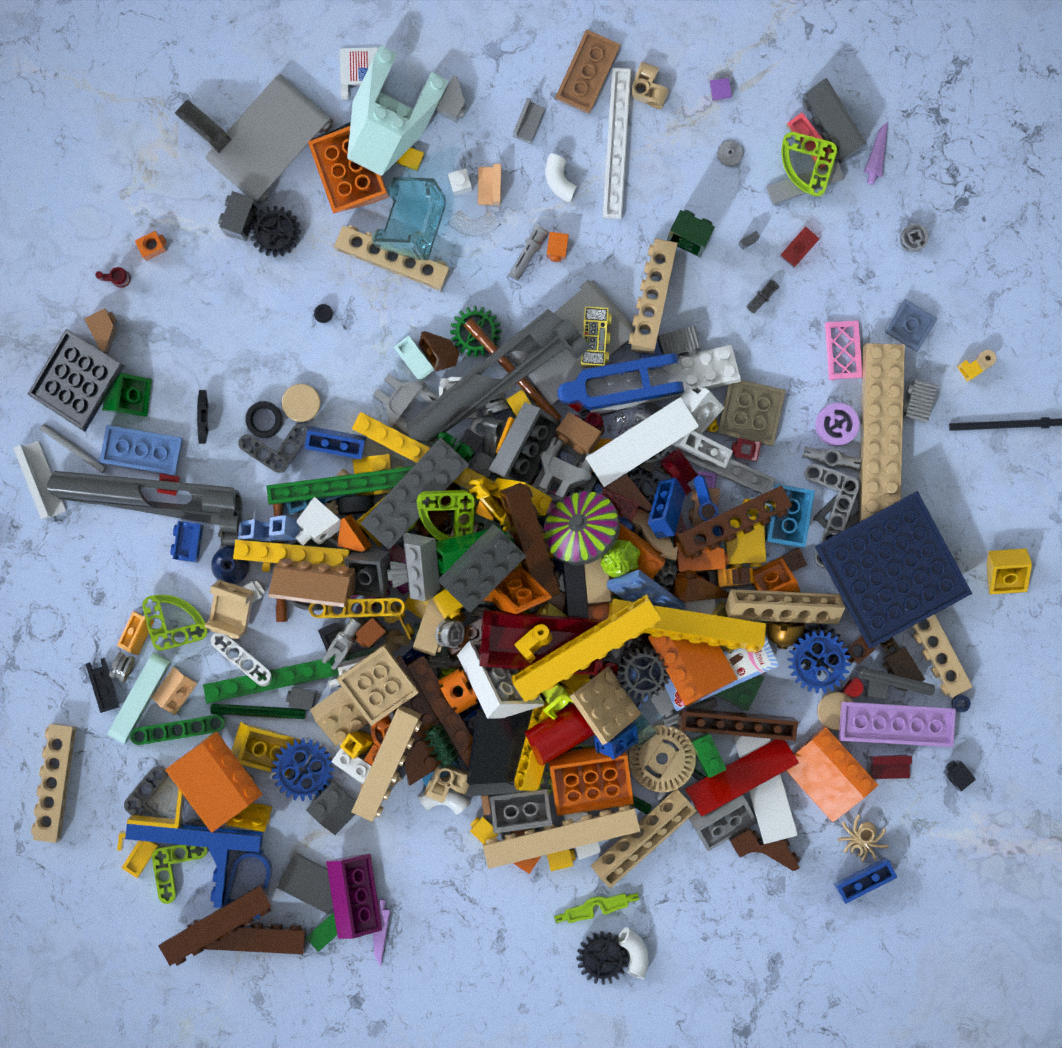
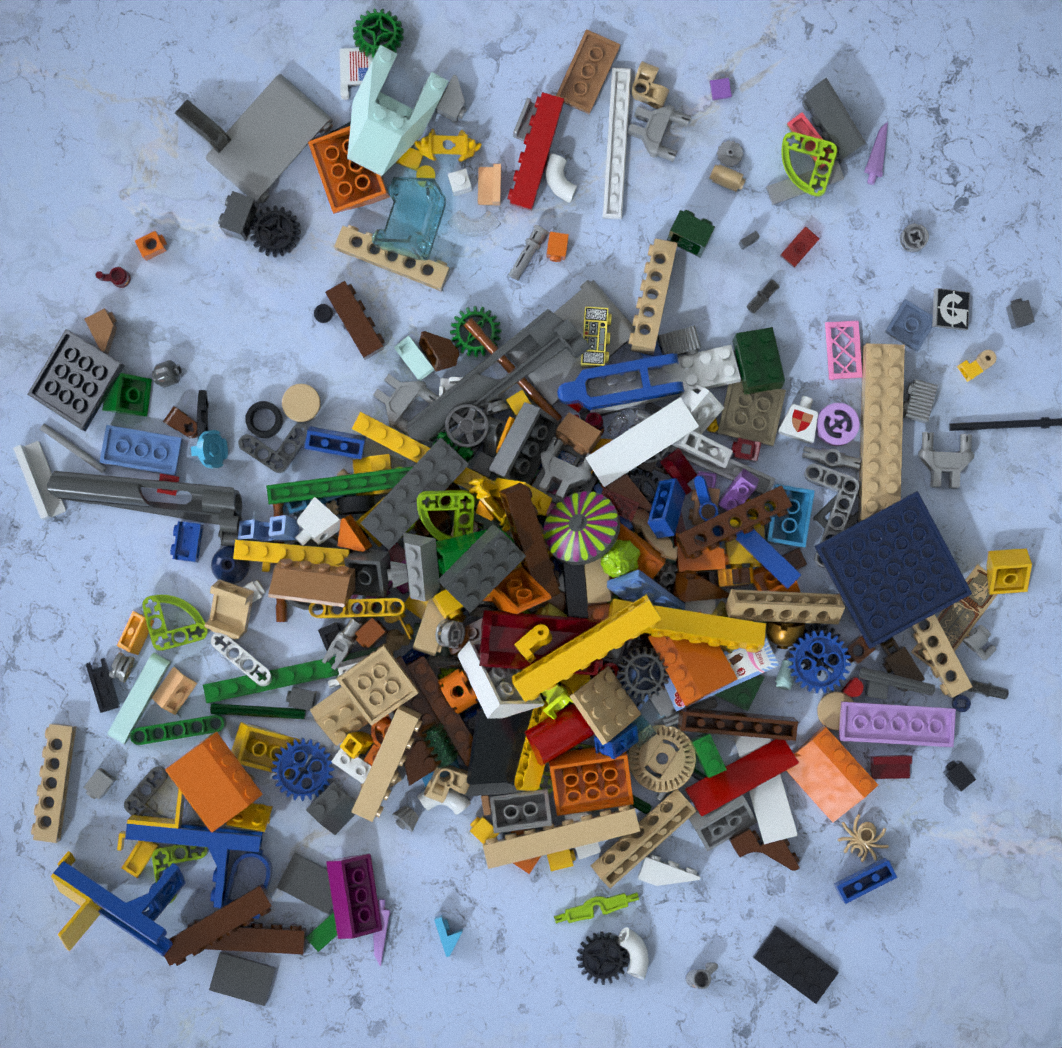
none -> blue piece [51,851,186,957]
none -> light grey brick [83,768,117,799]
none -> dark grey head [152,360,182,388]
none -> reddish brown piece [163,406,198,438]
none -> medium azure tile [191,430,228,469]
none -> dark grey tile [209,952,276,1006]
none -> reddish brown brick [325,281,385,360]
none -> green gear [353,8,404,58]
none -> light grey piece [392,806,419,832]
none -> yellow piece [415,129,482,162]
none -> yellow tile [416,165,436,185]
none -> medium azure slope [434,915,463,957]
none -> flat silver wheel [445,404,489,448]
none -> red brick [507,92,564,211]
none -> light grey connector [627,105,691,162]
none -> white slope [637,854,701,886]
none -> light grey piece [686,962,718,989]
none -> tan head [709,164,746,192]
none -> medium lavender brick [718,468,759,511]
none -> dark green brick [732,327,785,395]
none -> blue tile [736,530,801,589]
none -> black plate [753,926,839,1004]
none -> light aqua cone [775,660,794,690]
none -> white torso [777,396,818,444]
none -> sticker [911,564,998,668]
none -> light grey connector [918,432,974,488]
none -> tile [932,288,970,331]
none -> light grey piece [963,625,997,660]
none -> clear smoke axle [969,680,1009,700]
none -> dark grey brick [1006,298,1035,329]

